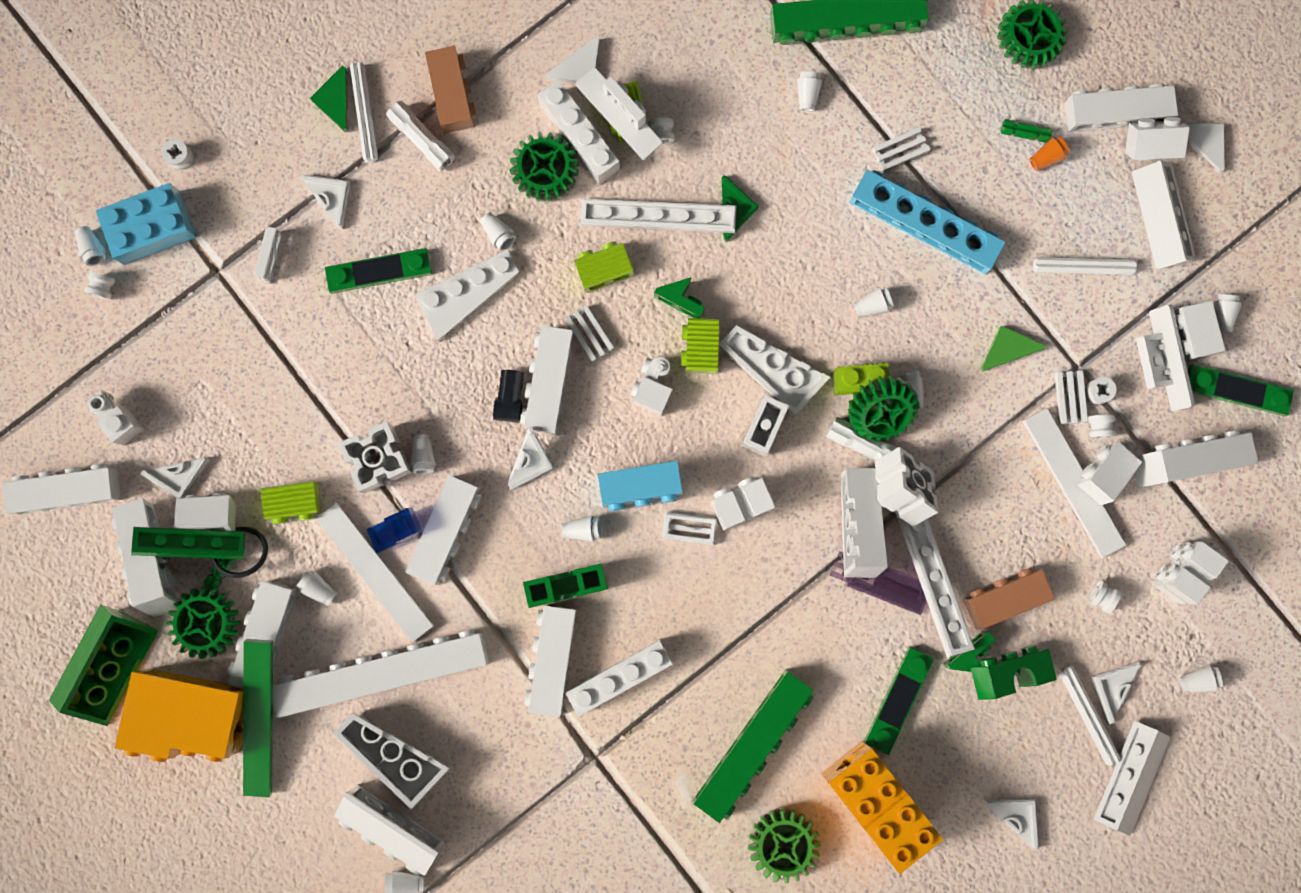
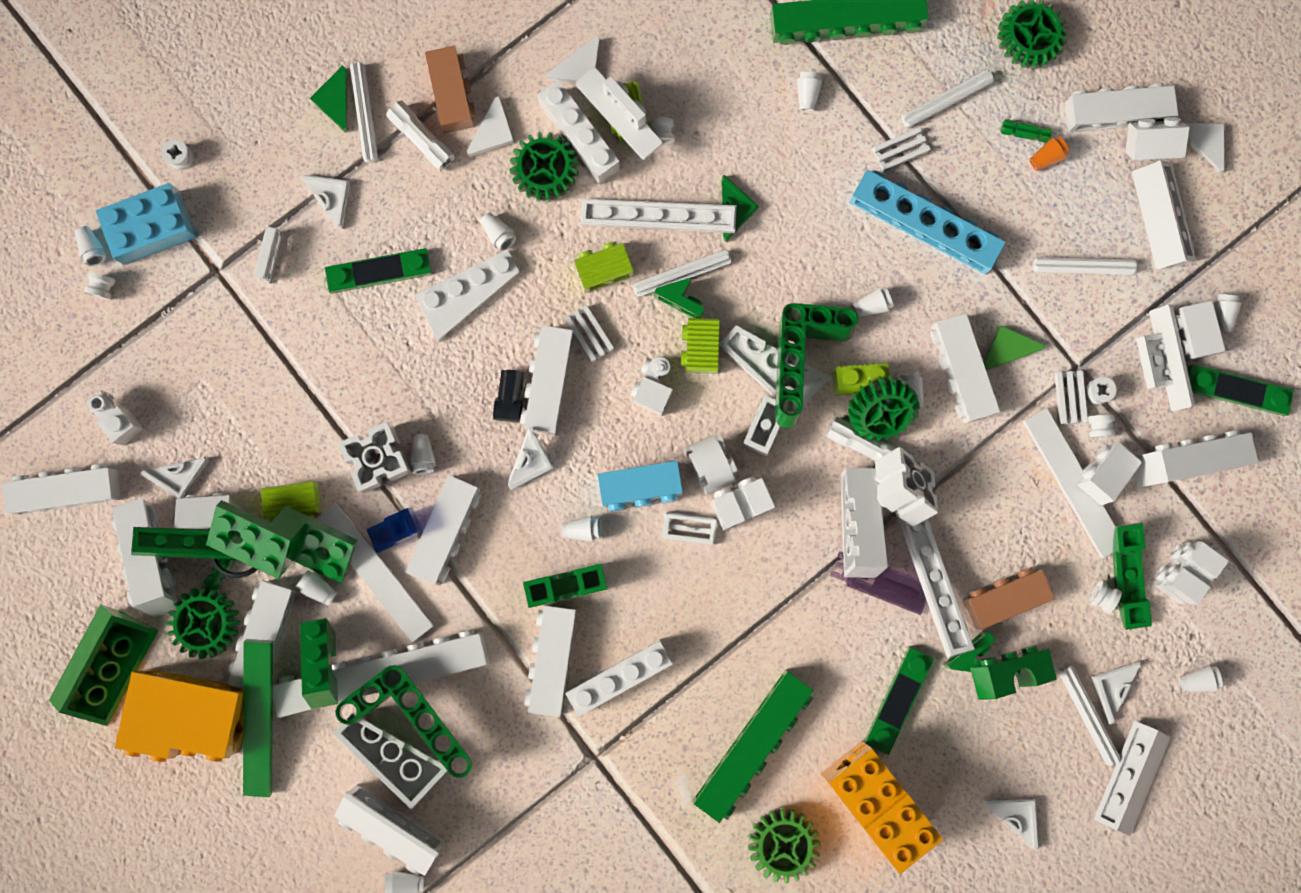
none -> green bracket [206,500,358,583]
none -> green arch [300,618,338,709]
none -> green beam [335,665,472,778]
none -> white tile [467,96,514,157]
none -> white axle [632,249,731,297]
none -> white brick [684,434,738,495]
none -> green beam [775,303,858,429]
none -> white axle [901,70,994,128]
none -> white brick [930,313,1000,424]
none -> green slope [1113,522,1152,630]

